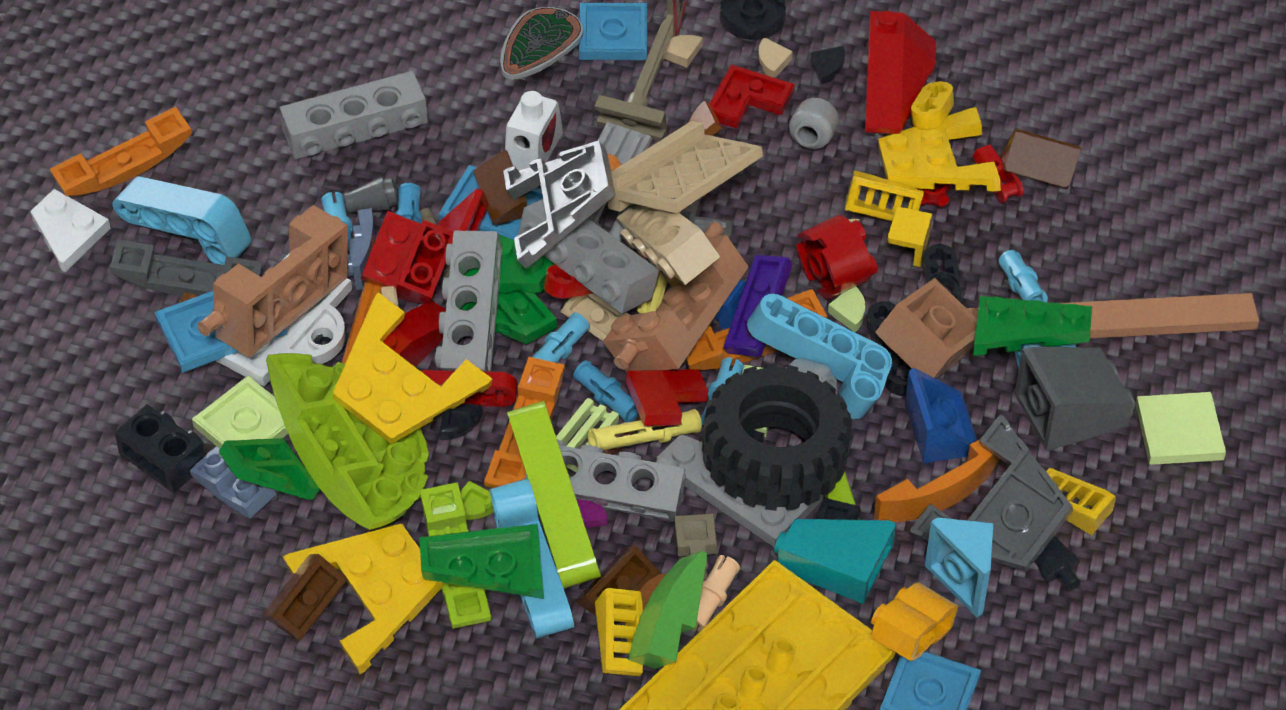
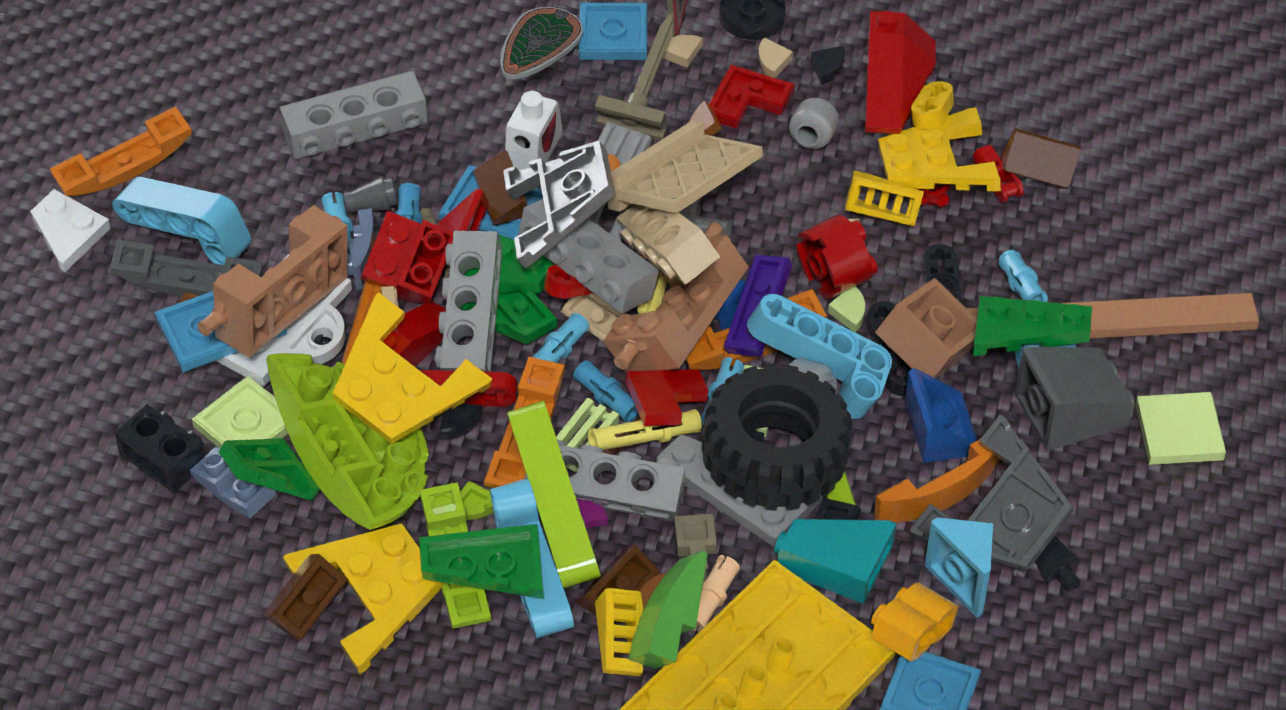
yellow panel [888,206,932,267] -> none
yellow slope [1046,467,1116,536] -> none

